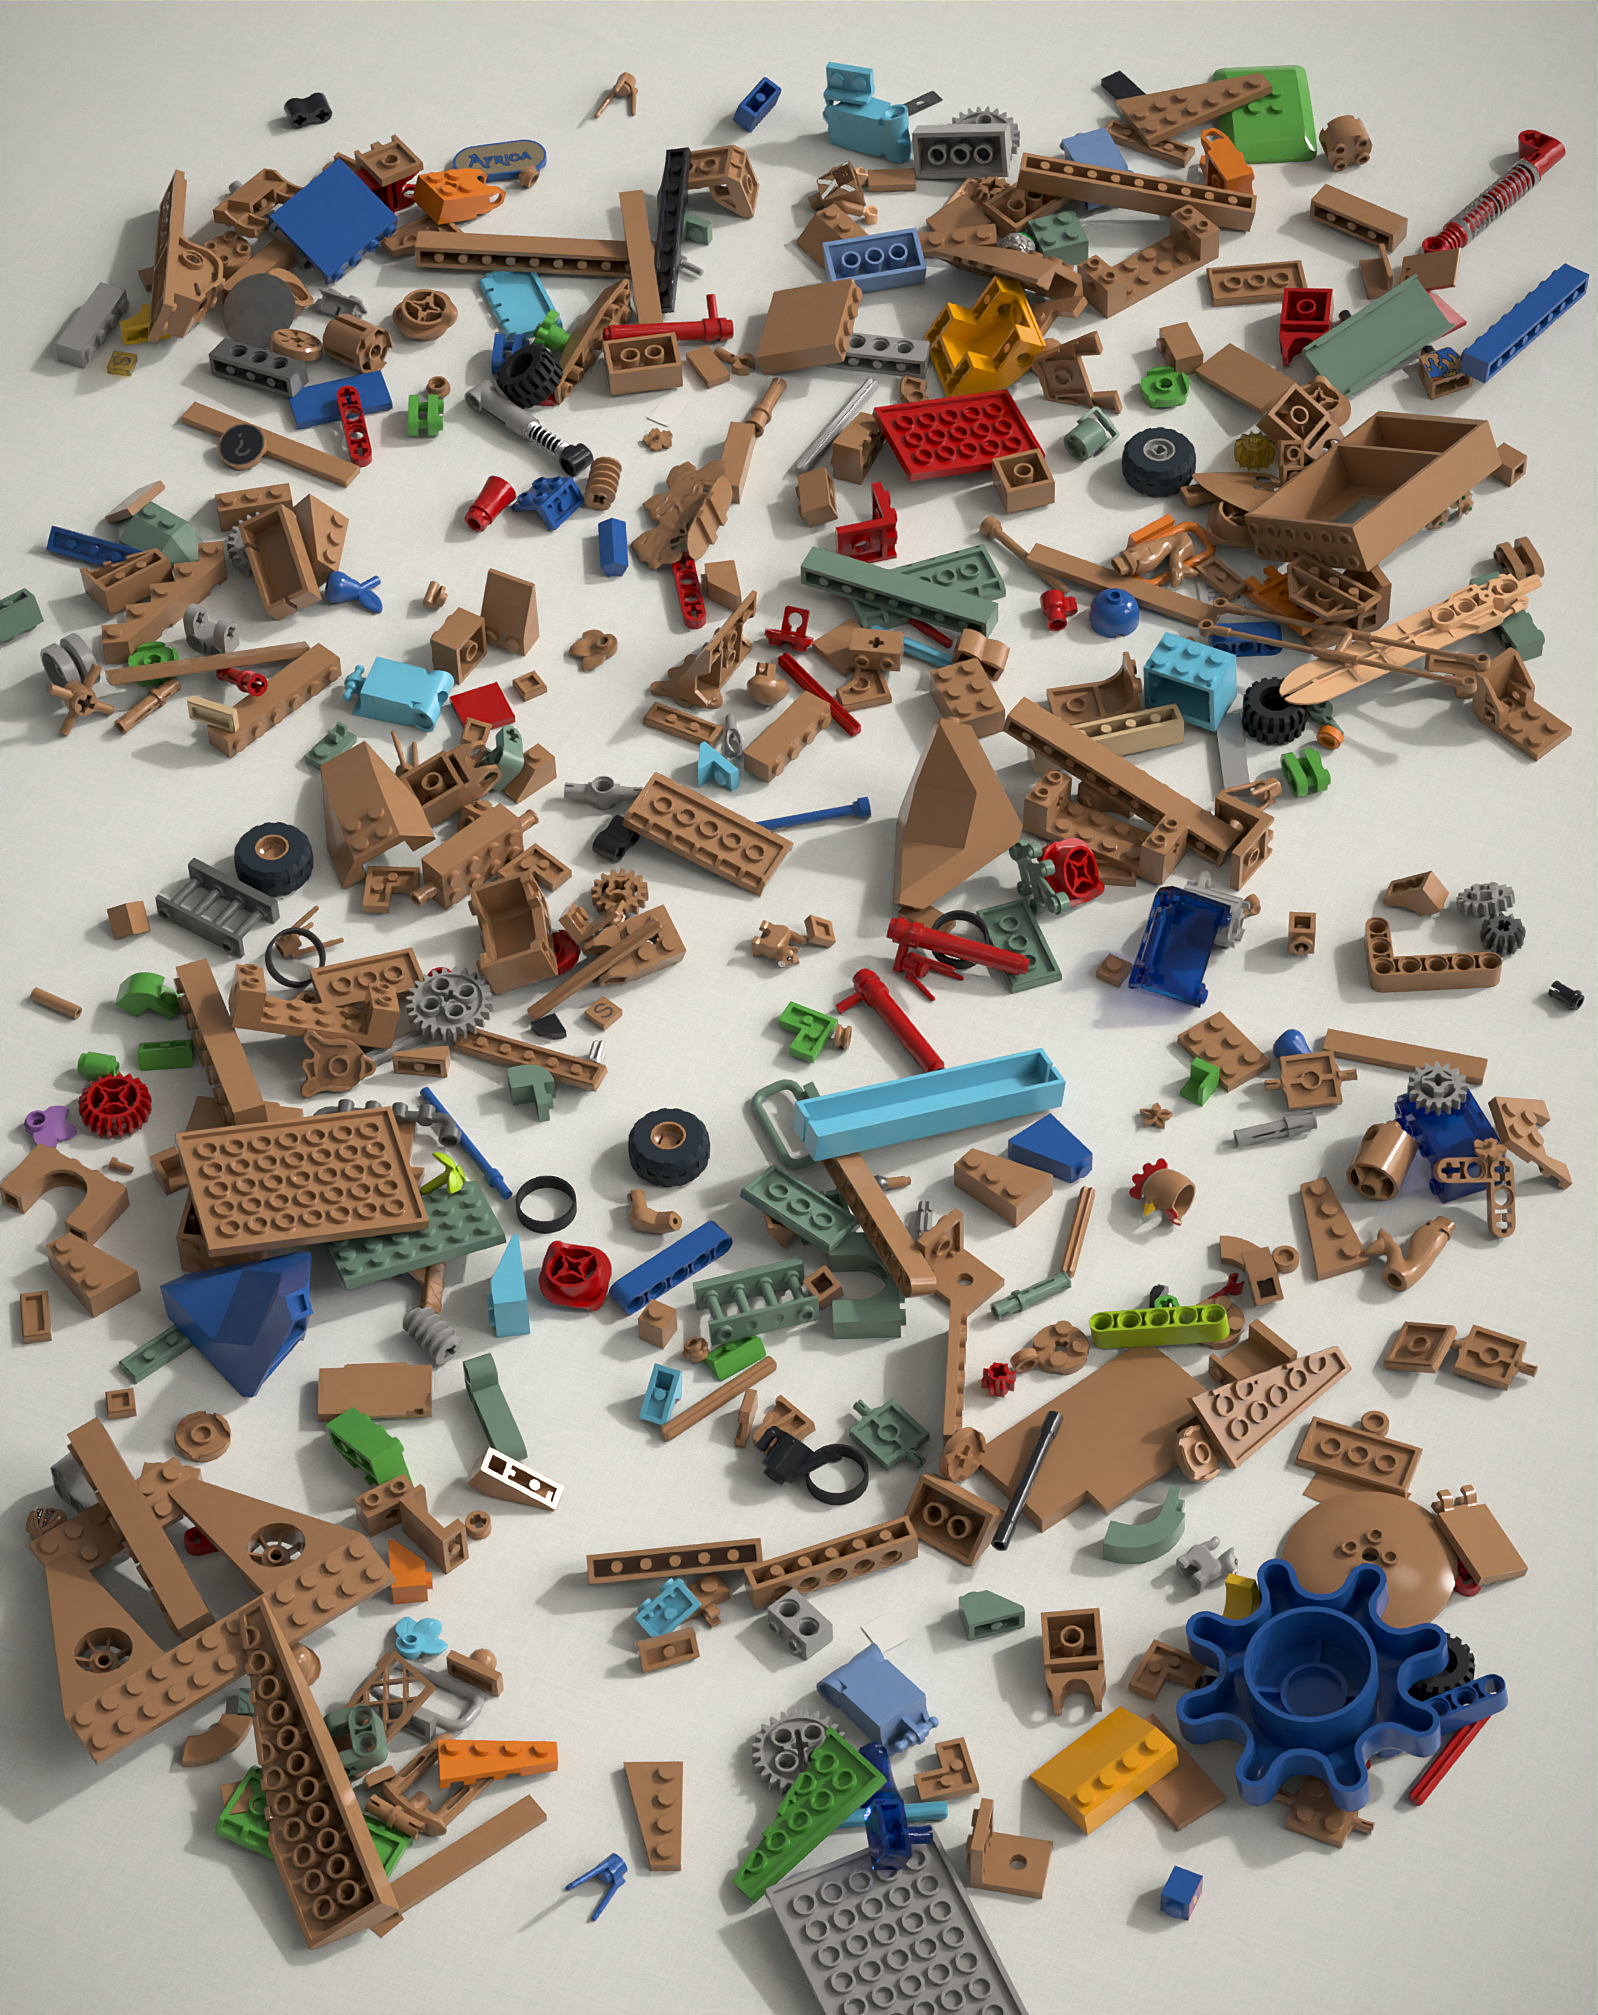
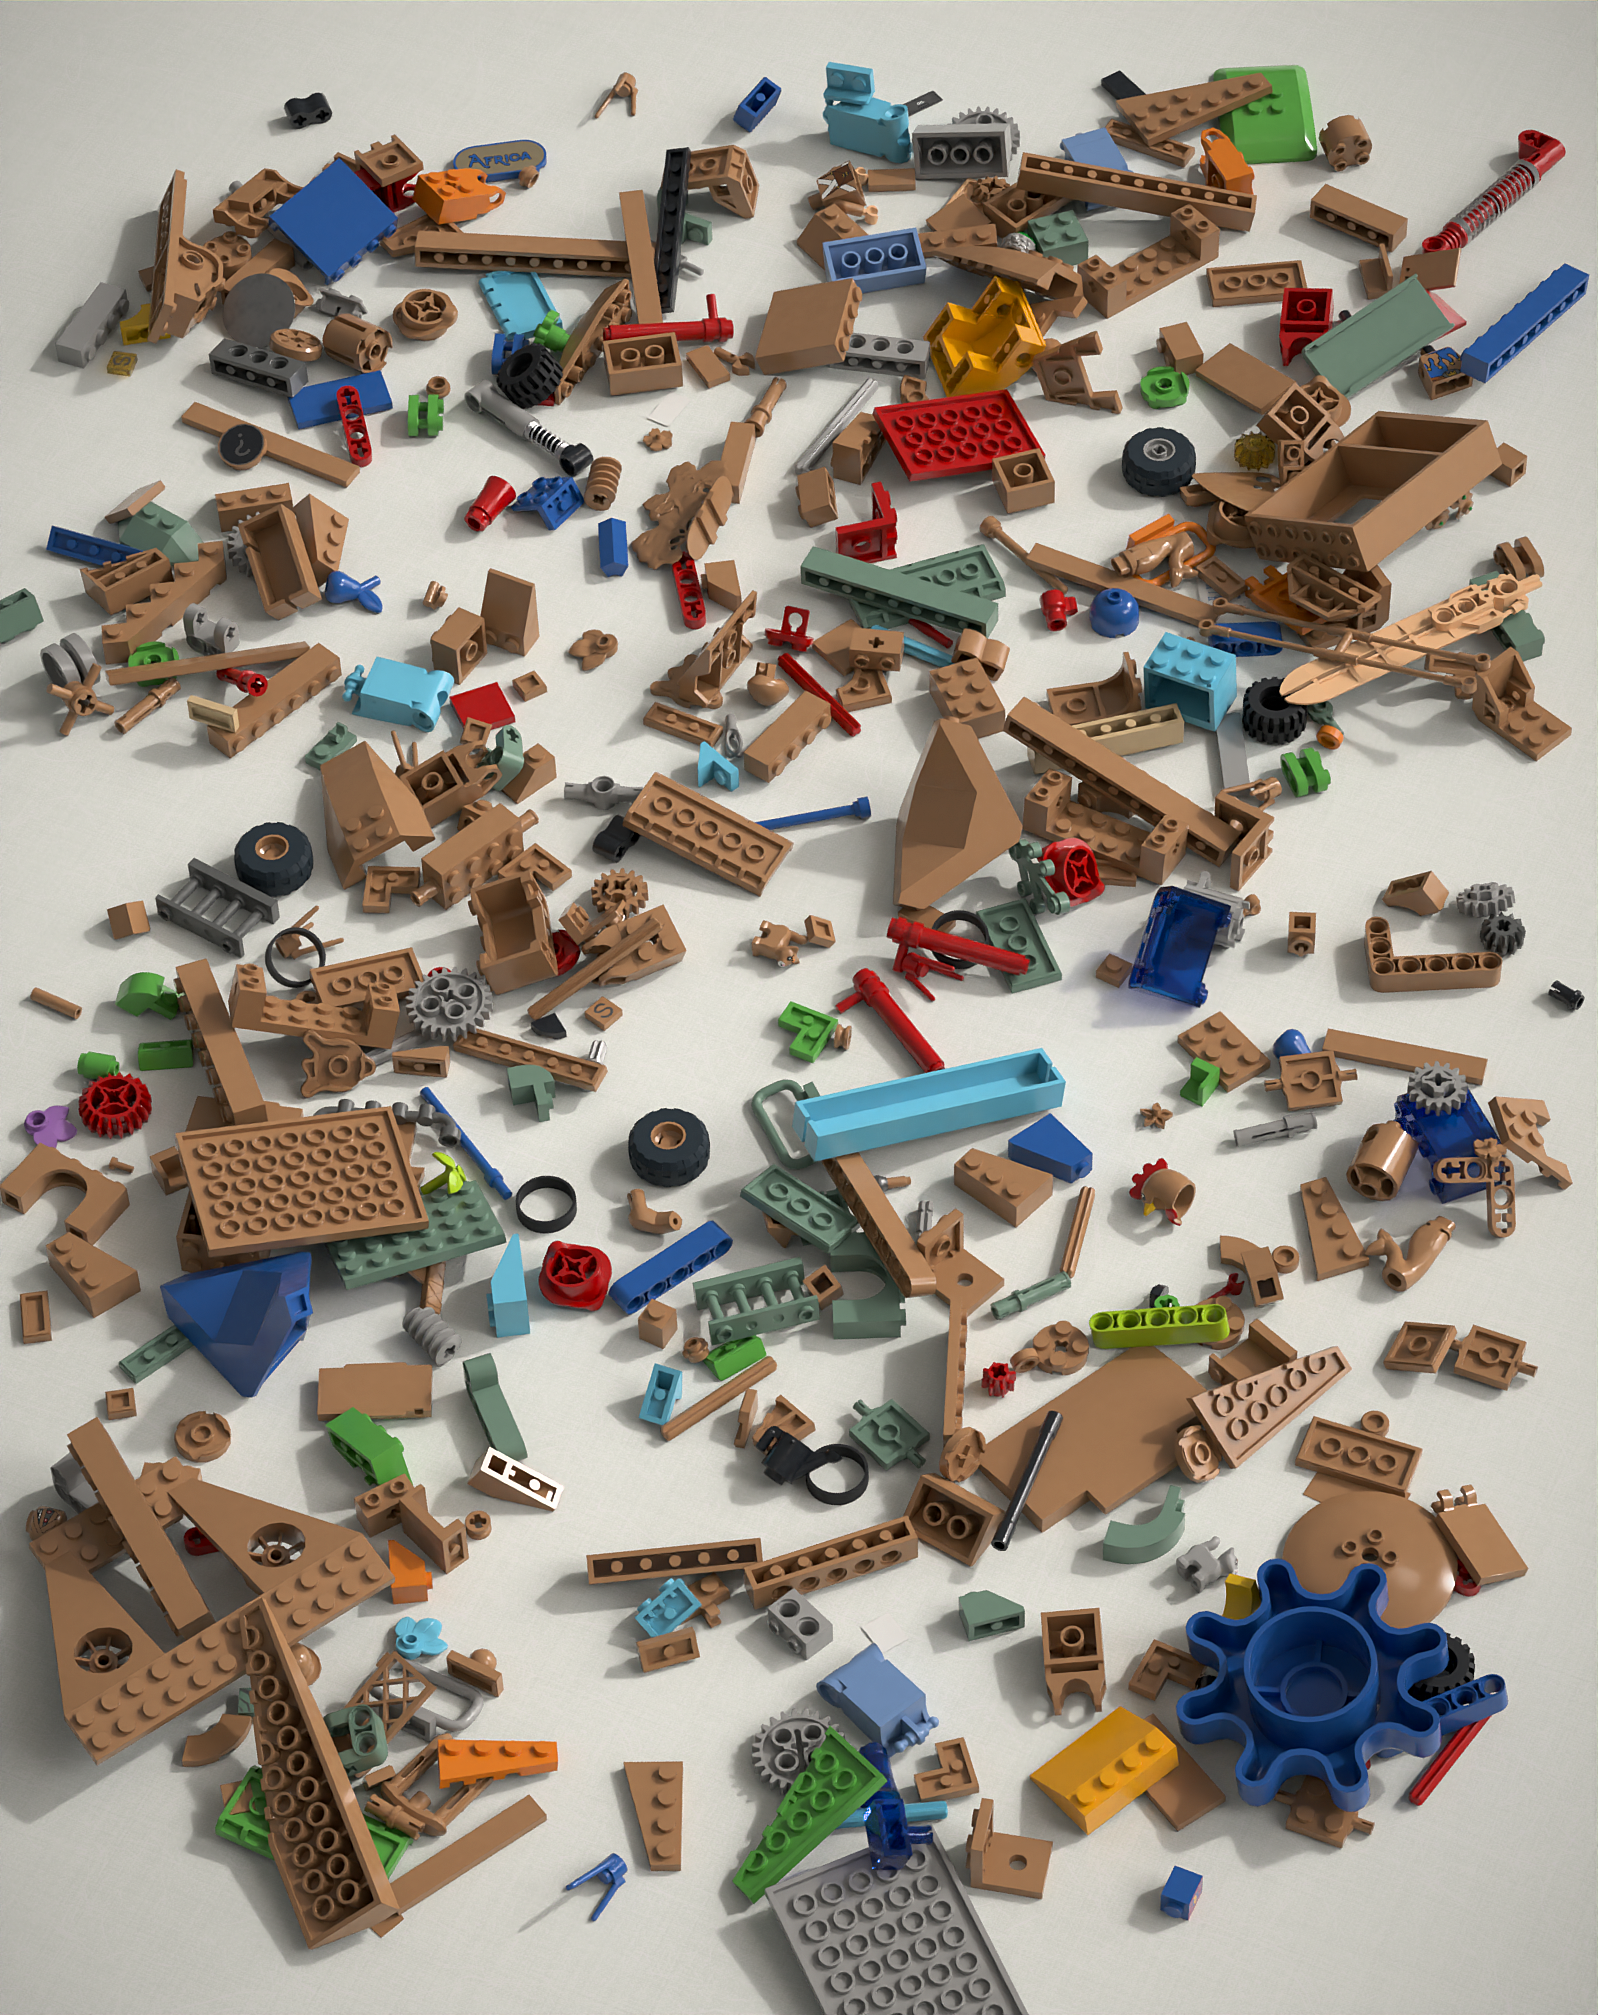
sand green piece [1064,406,1120,461] -> none

